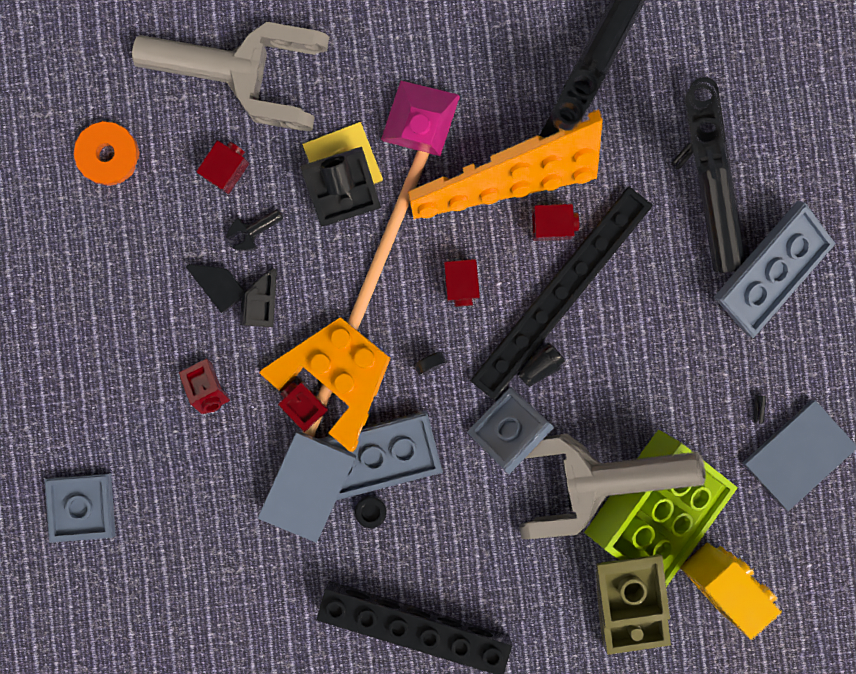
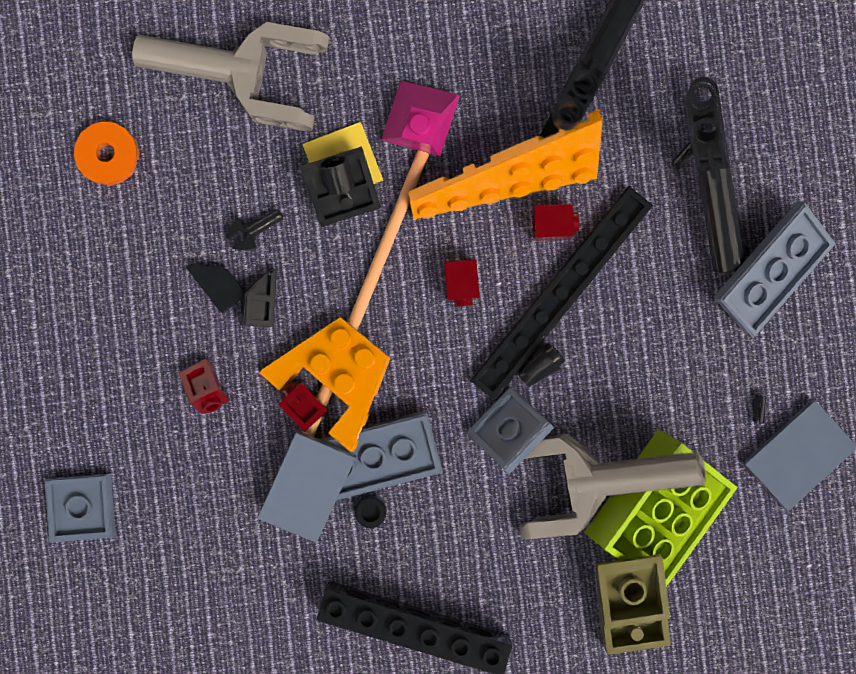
dark red brick [196,140,249,195] -> none
black tile [414,352,447,377] -> none
yellow brick [680,542,782,640] -> none

